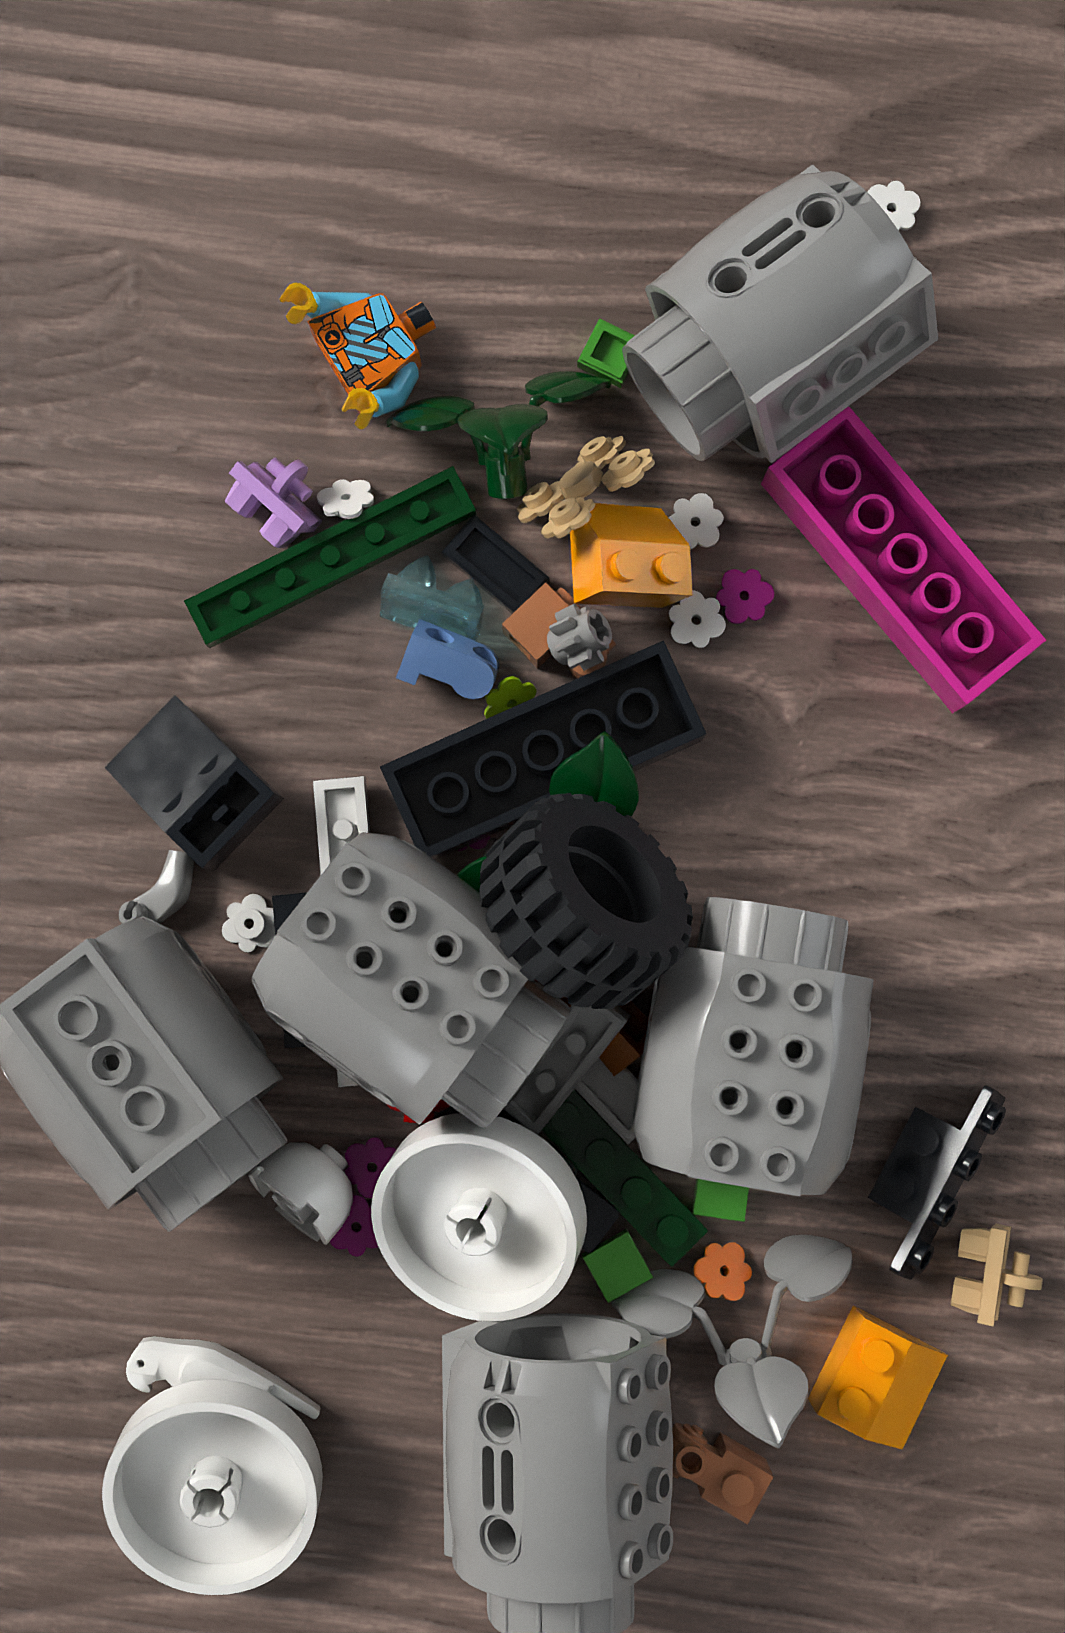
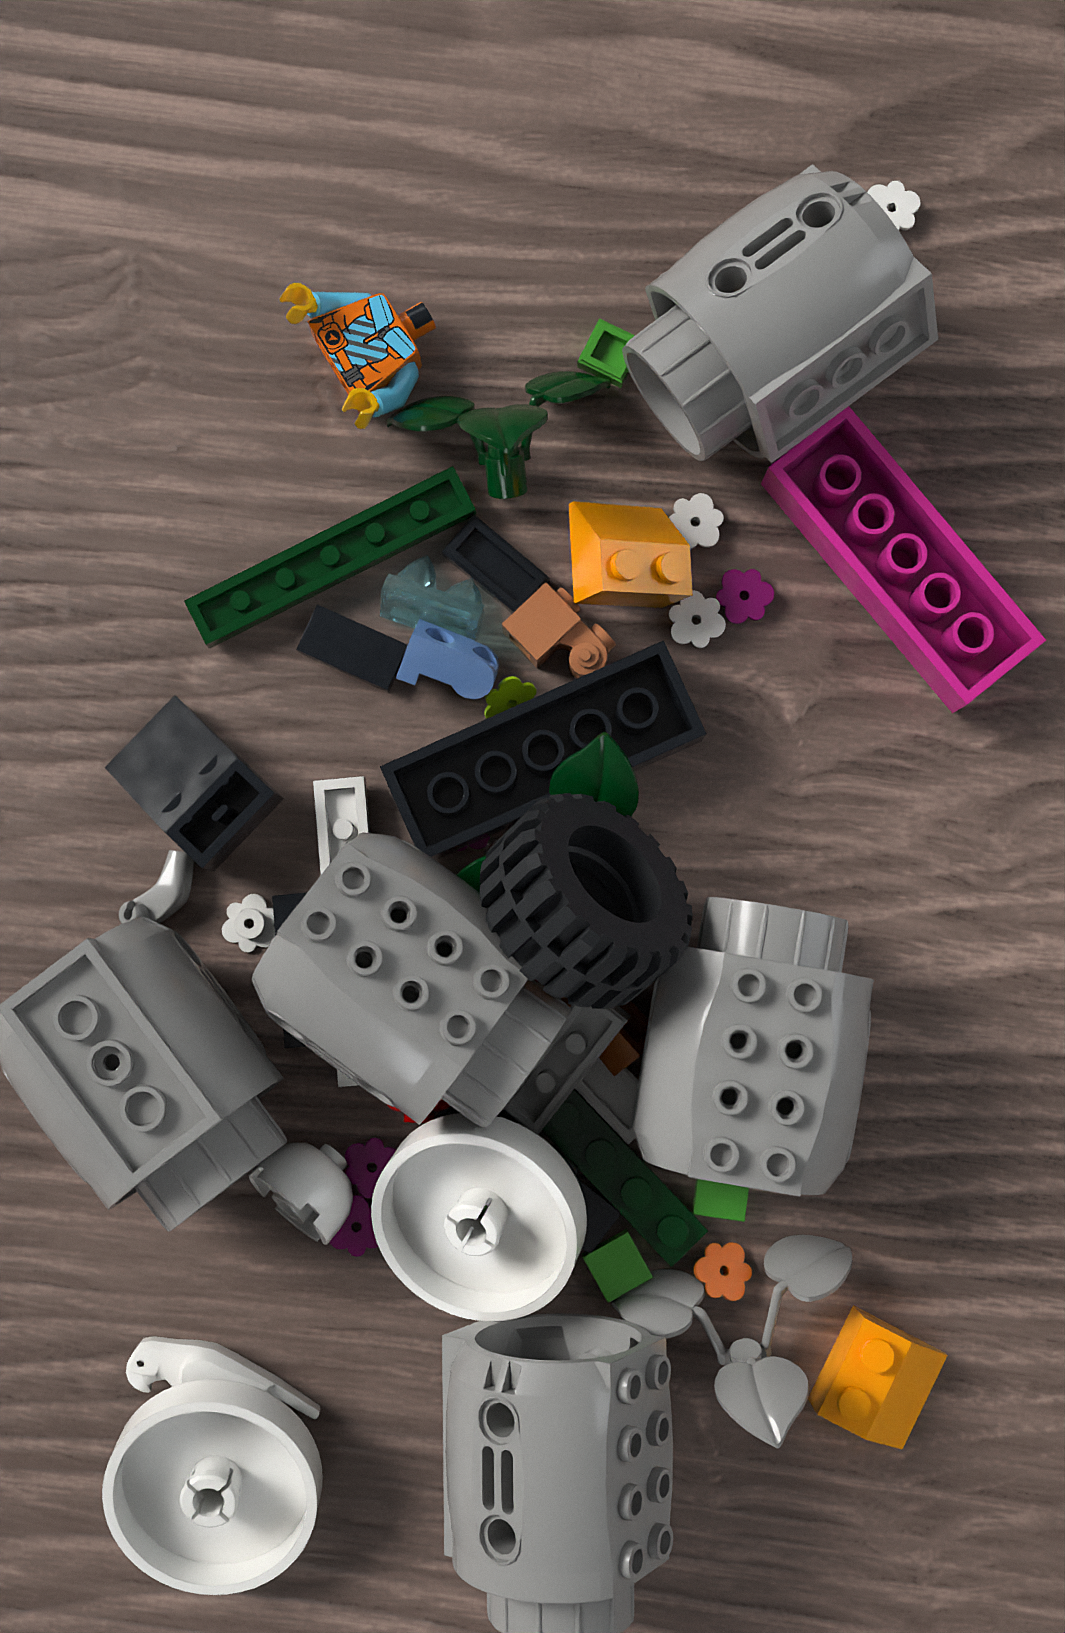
lavender hips [225,458,322,548] -> none
white plant [317,480,374,519] -> none
tan plant [517,436,655,538] -> none
light grey gear [547,603,612,671] -> none
nougat brick [672,1422,774,1525] -> none
black bracket [868,1085,1006,1280] -> none
tan hips [951,1223,1043,1326] -> none
none -> black tile [296,604,408,693]

